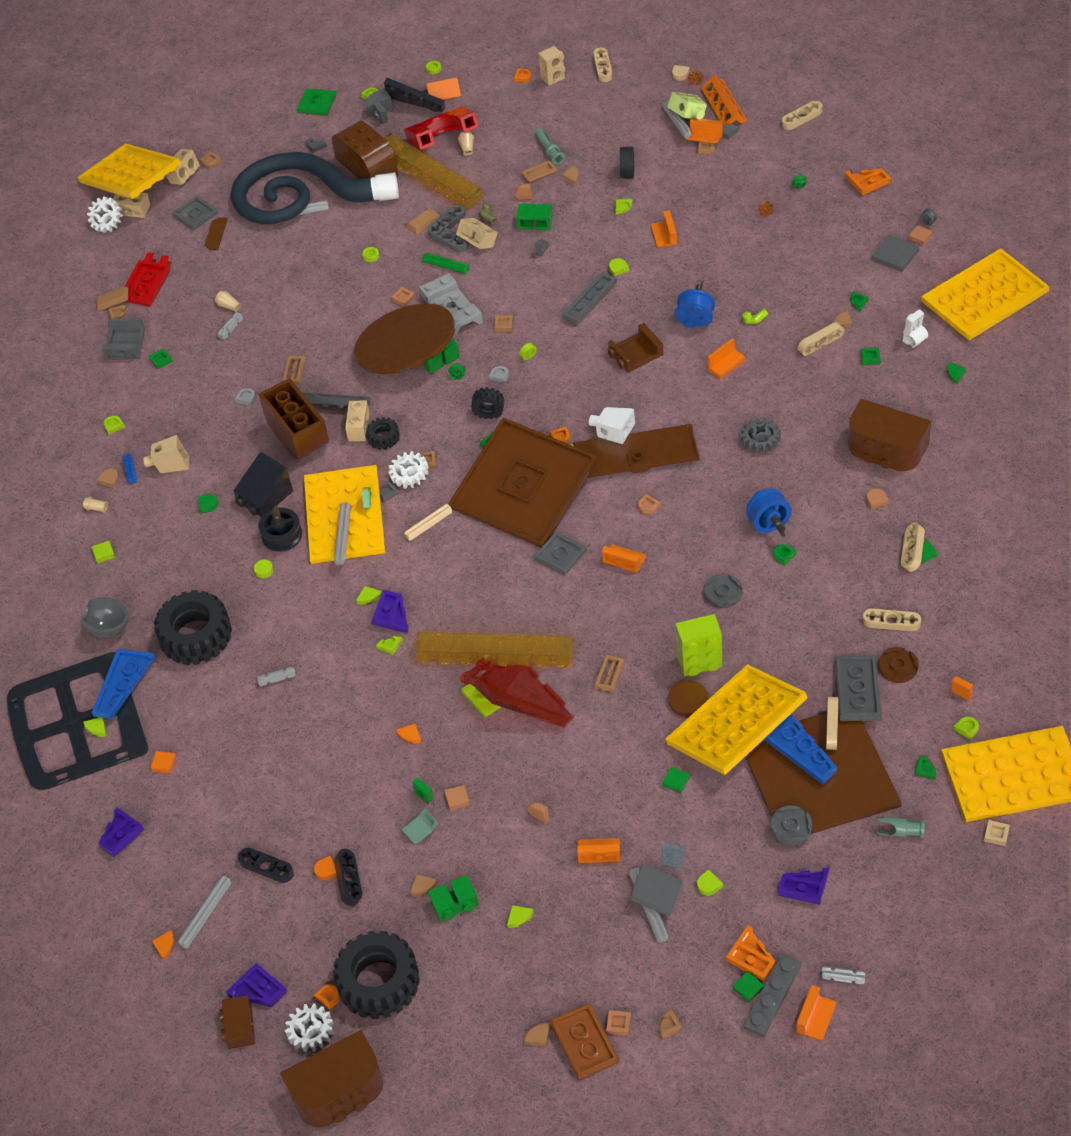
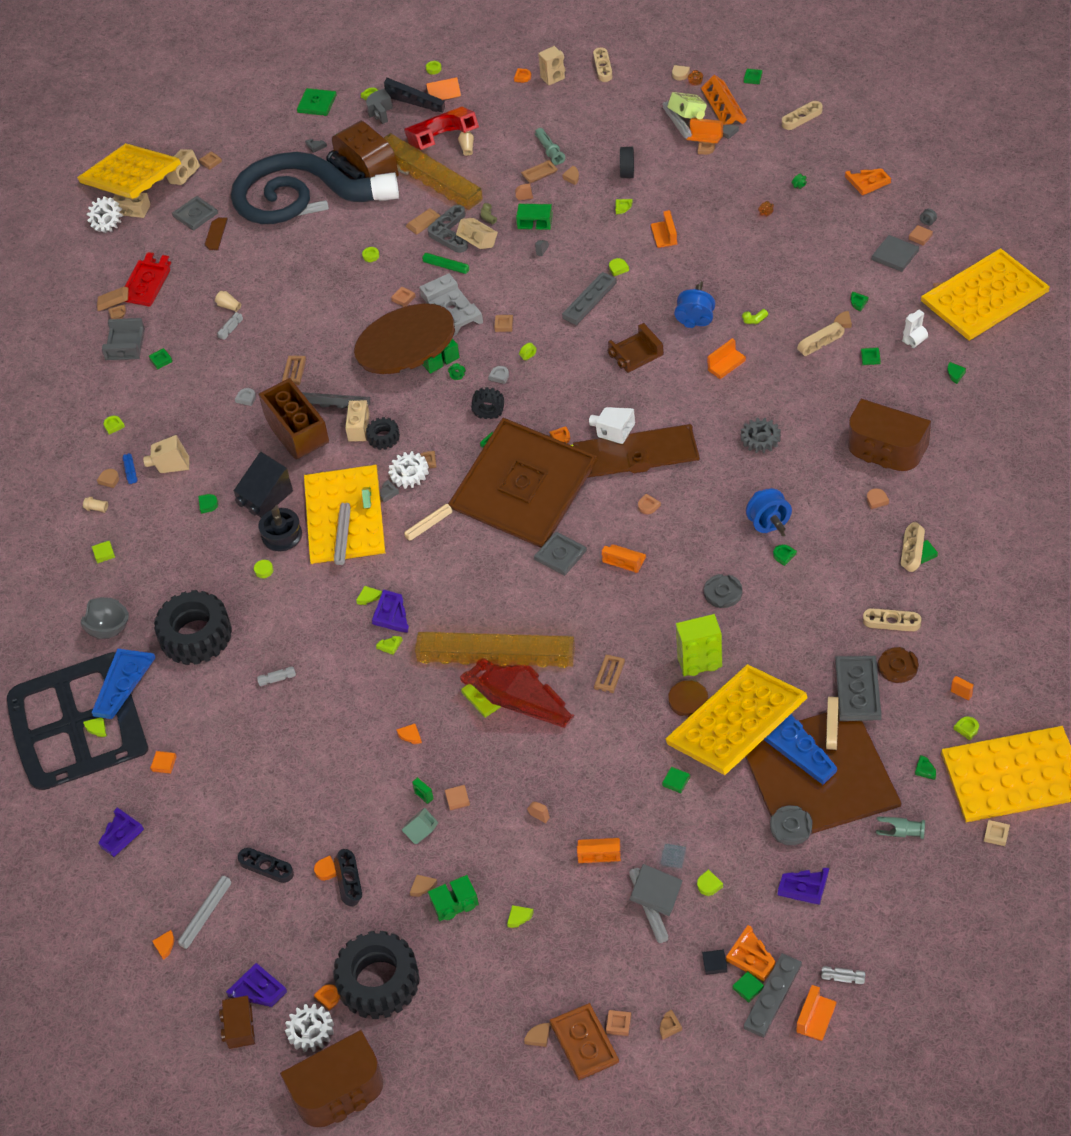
none -> black pin [326,150,365,179]
none -> black tile [702,949,727,975]
none -> green tile [744,69,763,85]

